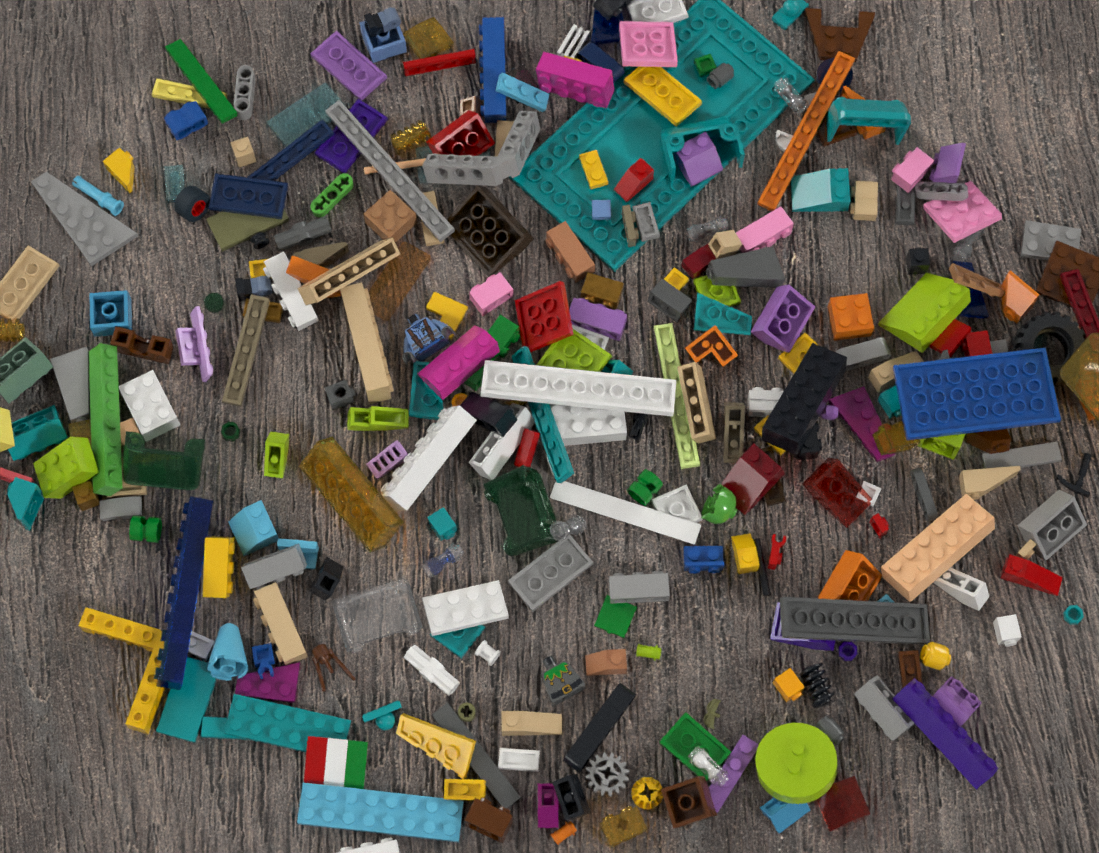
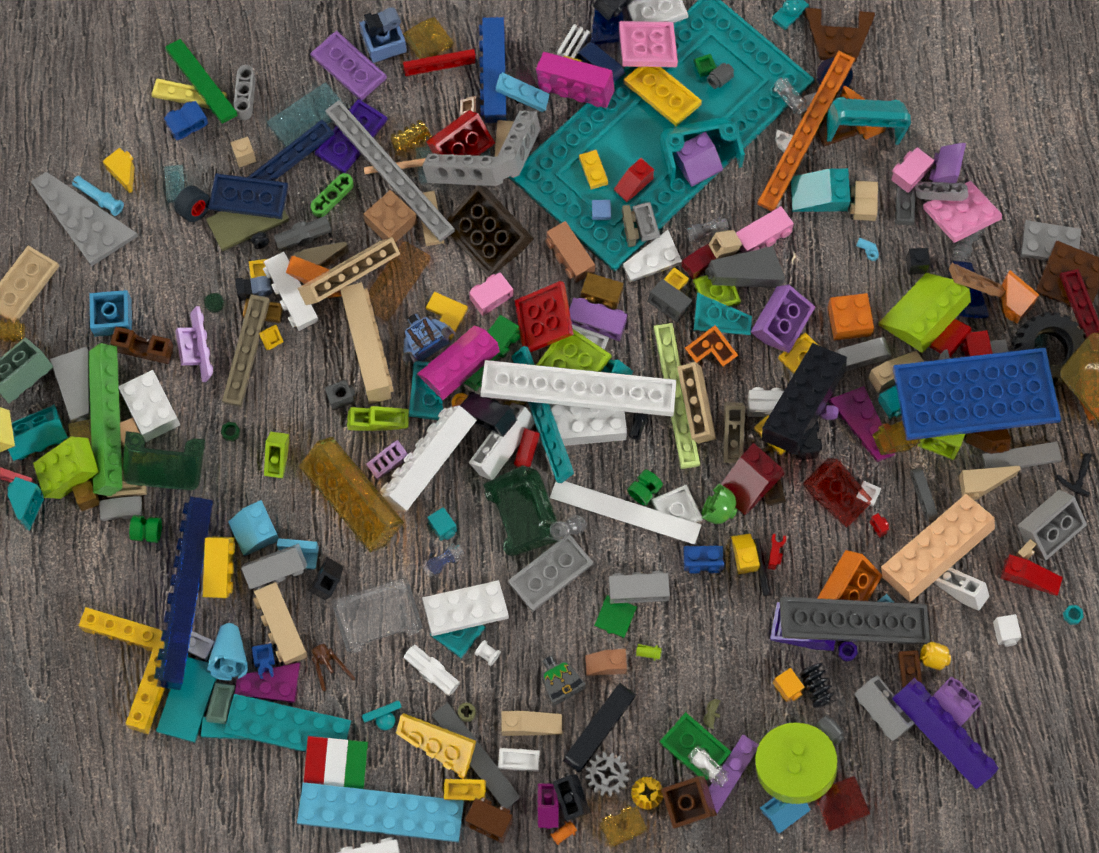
none -> sand green tile [206,683,235,724]
none -> yellow tile [259,325,284,350]
none -> white wing [623,230,682,283]
none -> medium azure arm [856,238,879,261]

